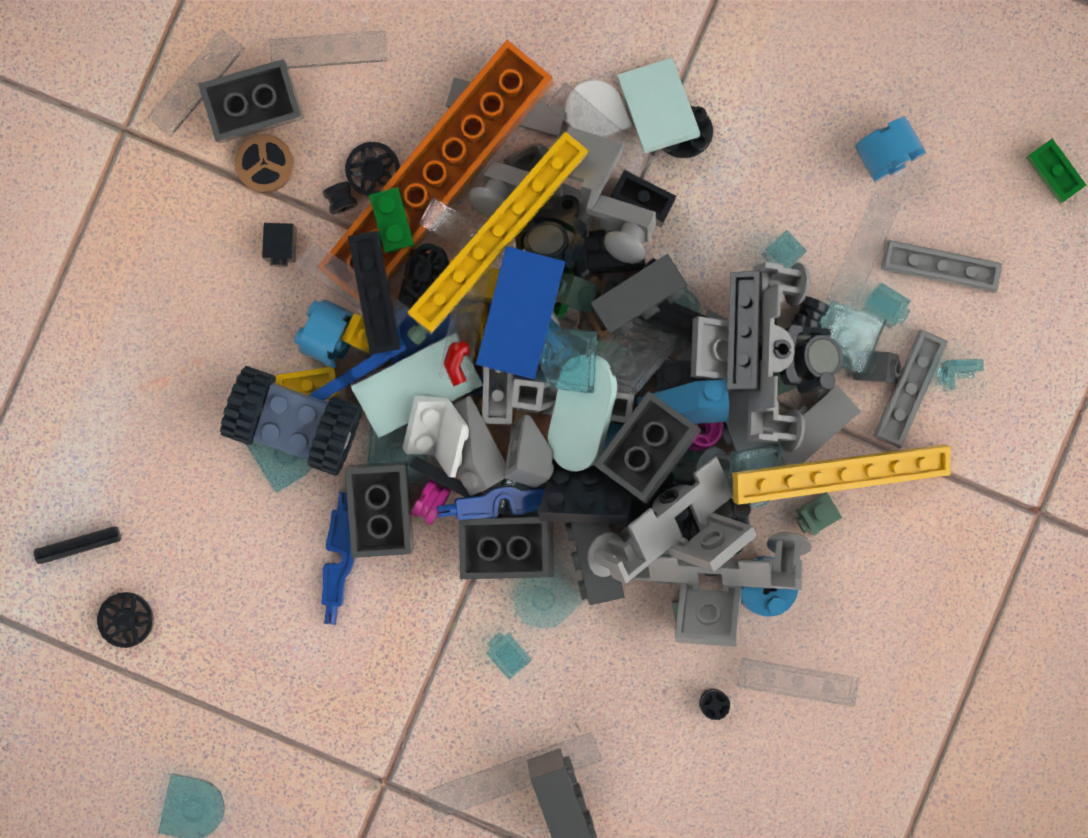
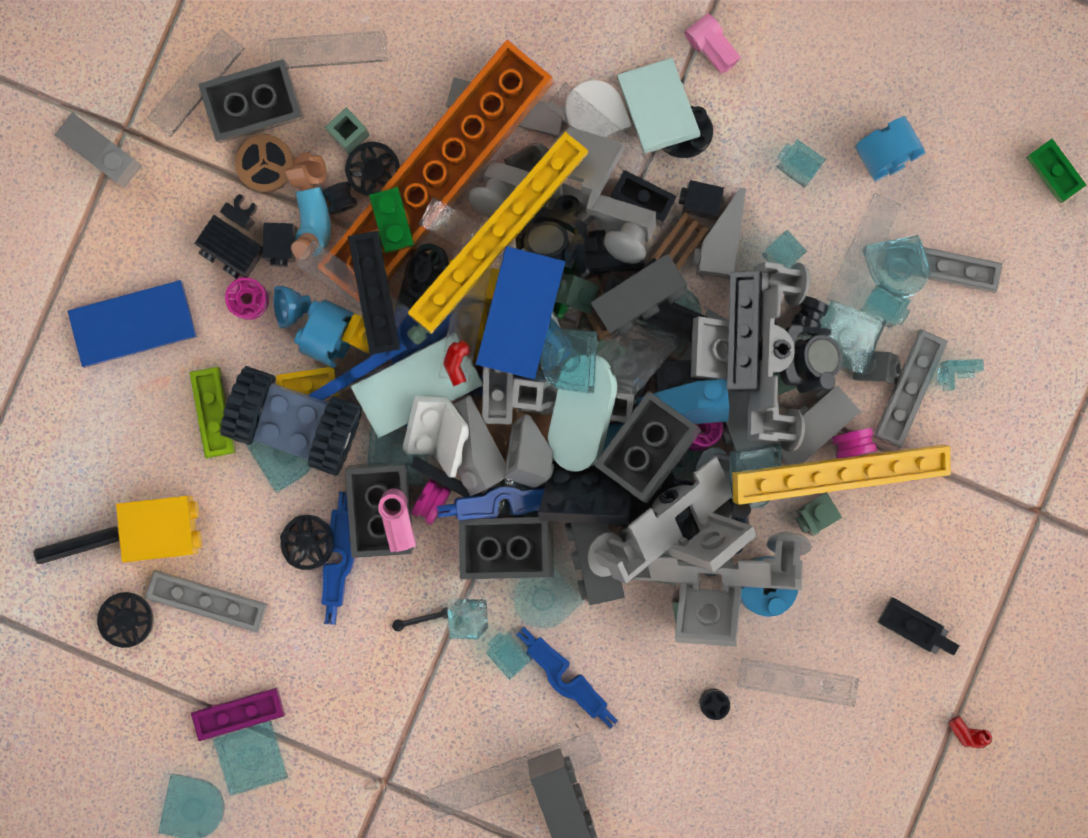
none -> light grey slope [55,112,142,188]
none -> blue tile [67,280,197,368]
none -> yellow brick [116,496,202,563]
none -> light grey tile [145,570,268,633]
none -> lime tile [189,367,236,459]
none -> magenta tile [191,687,285,741]
none -> black brick [194,215,263,279]
none -> clear light blue tile [213,721,288,796]
none -> black tile [220,194,258,232]
none -> dark pink wheel [225,277,269,320]
none -> dark azure piece [273,286,311,328]
none -> black wheel [280,515,334,570]
none -> piece [285,152,331,260]
none -> sand green brick [325,107,370,155]
none -> bright pink piece [378,489,416,552]
none -> black hinge [392,607,452,631]
none -> clear light blue brick [448,599,488,640]
none -> blue piece [516,626,618,729]
none -> medium nougat tile [651,212,709,270]
none -> black brick [678,180,724,221]
none -> bright pink piece [684,13,741,75]
none -> light grey slope [692,188,746,279]
none -> clear light blue brick [777,139,826,188]
none -> dark pink wheel [832,428,878,459]
none -> clear light blue tile [862,235,930,298]
none -> black hinge [877,597,960,656]
none -> red arm [948,716,992,749]

